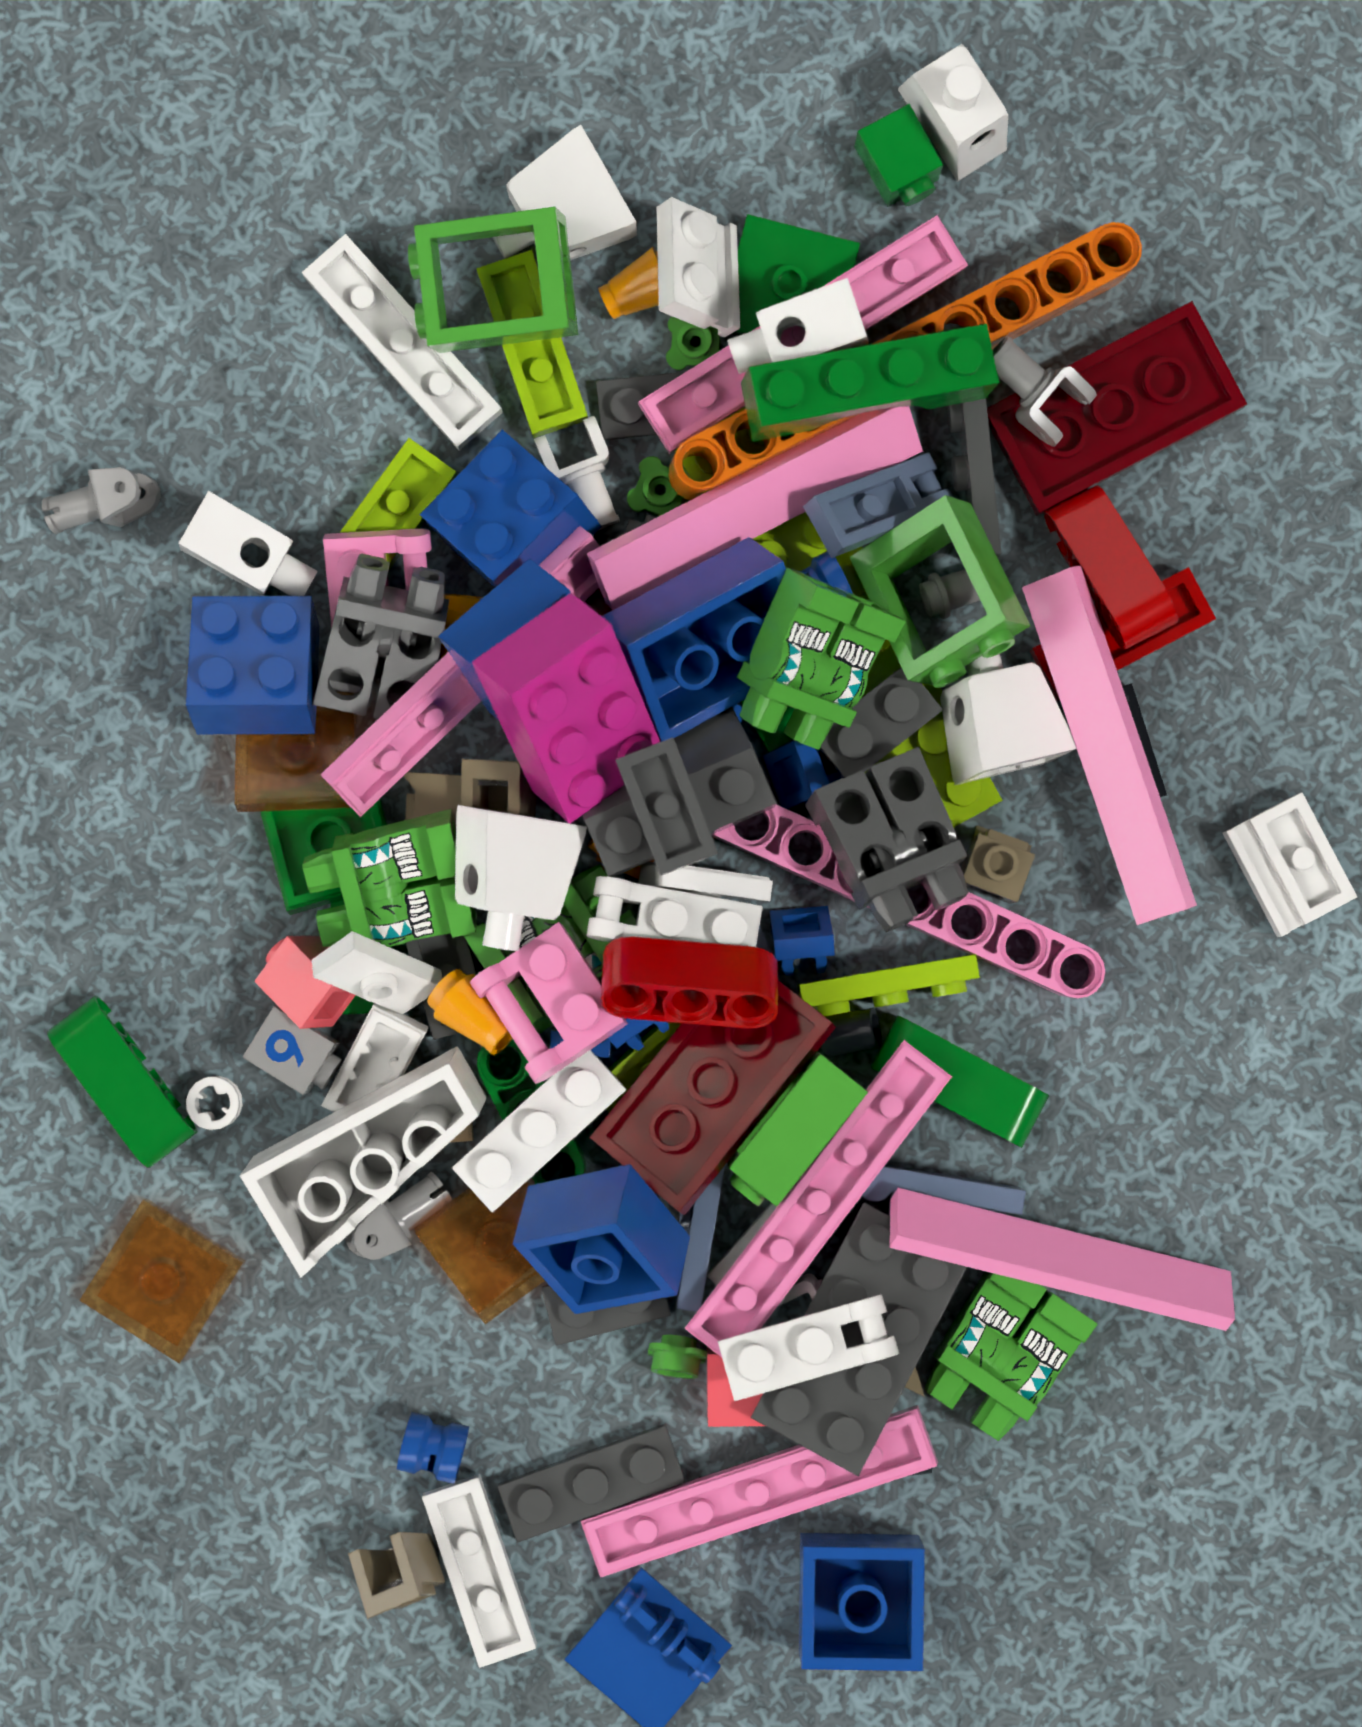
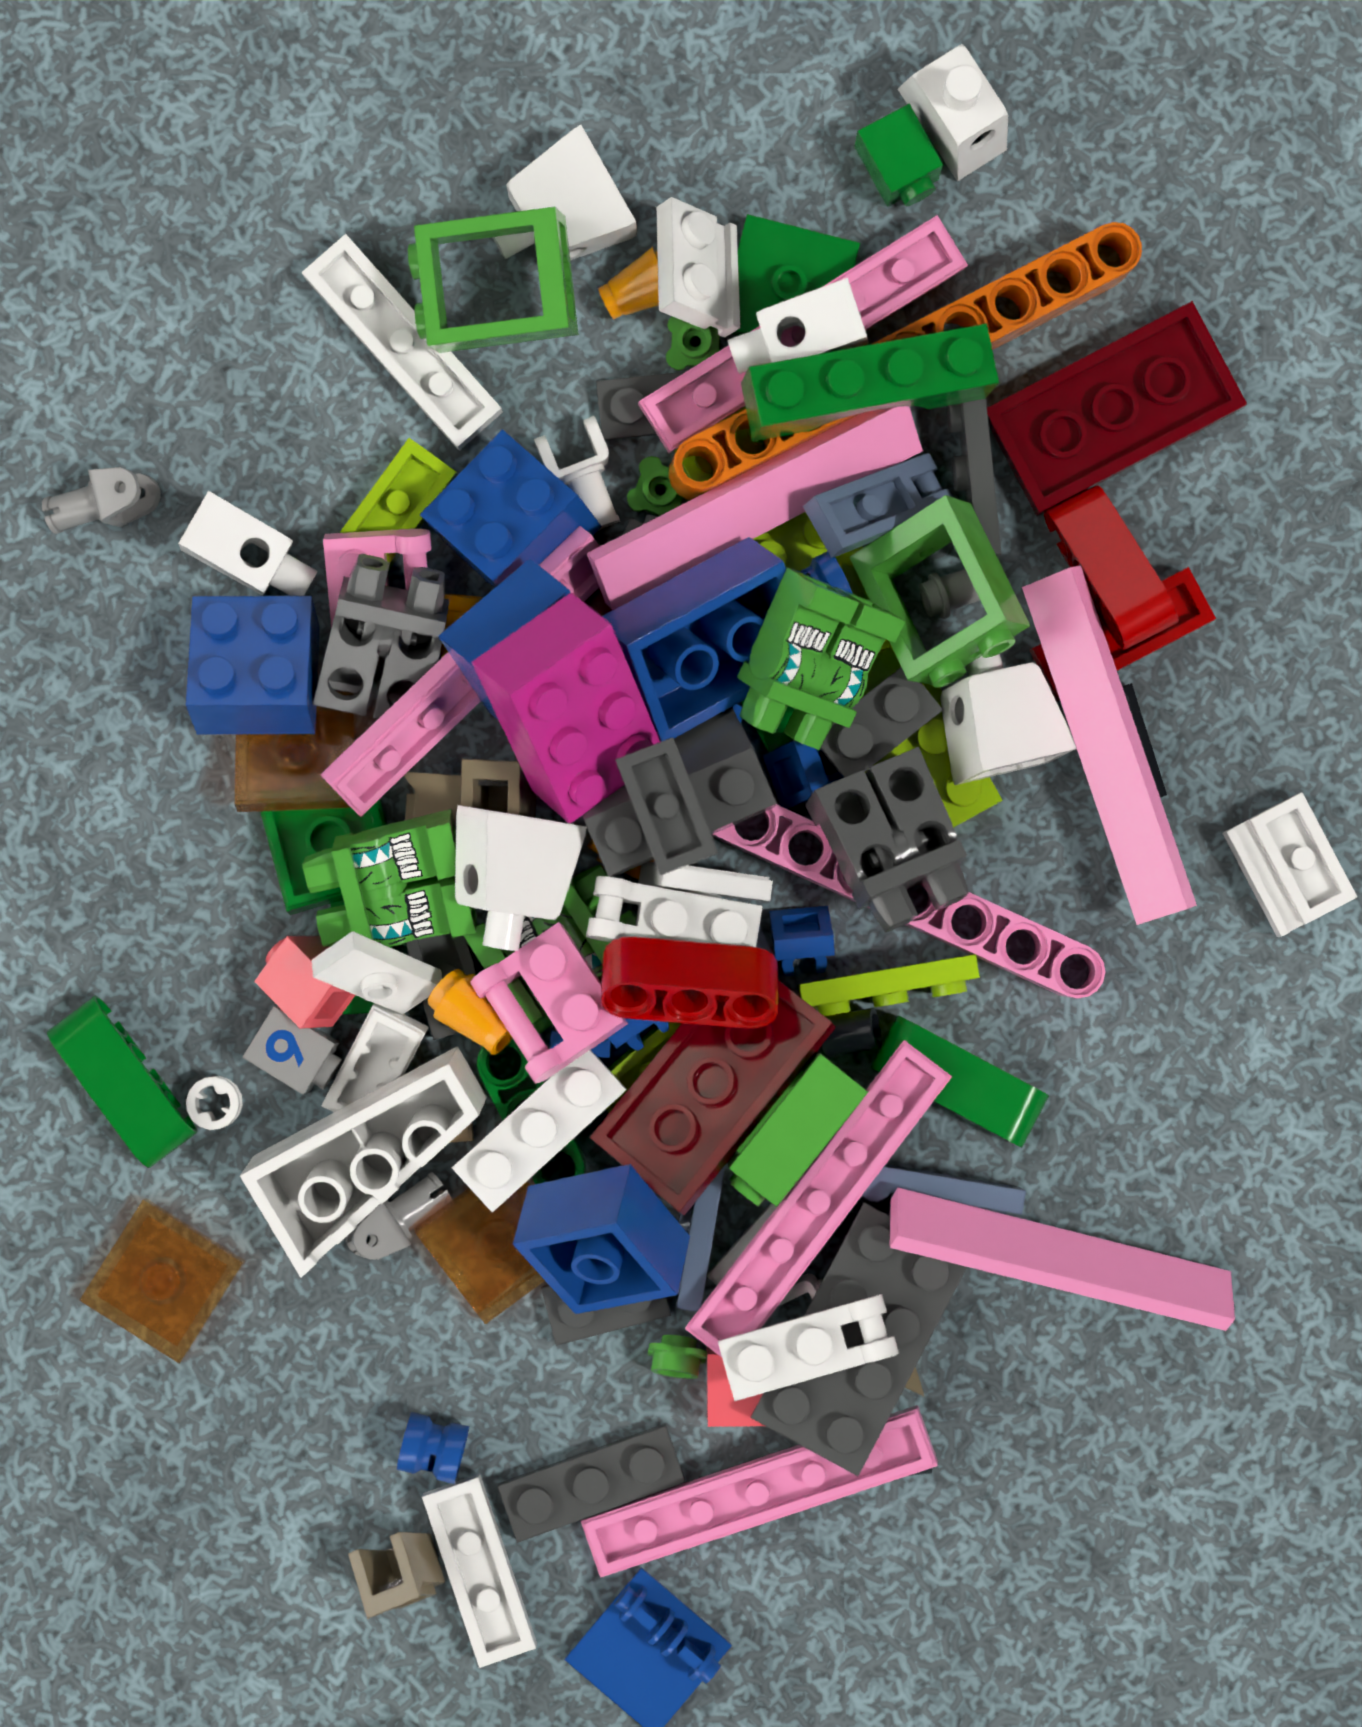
lime plate [476,250,588,439] -> none
blue brick [799,1533,925,1671] -> none
bright green hips [924,1271,1098,1441] -> none
dark tan window [961,825,1036,904] -> none
light grey piece [993,336,1097,447] -> none

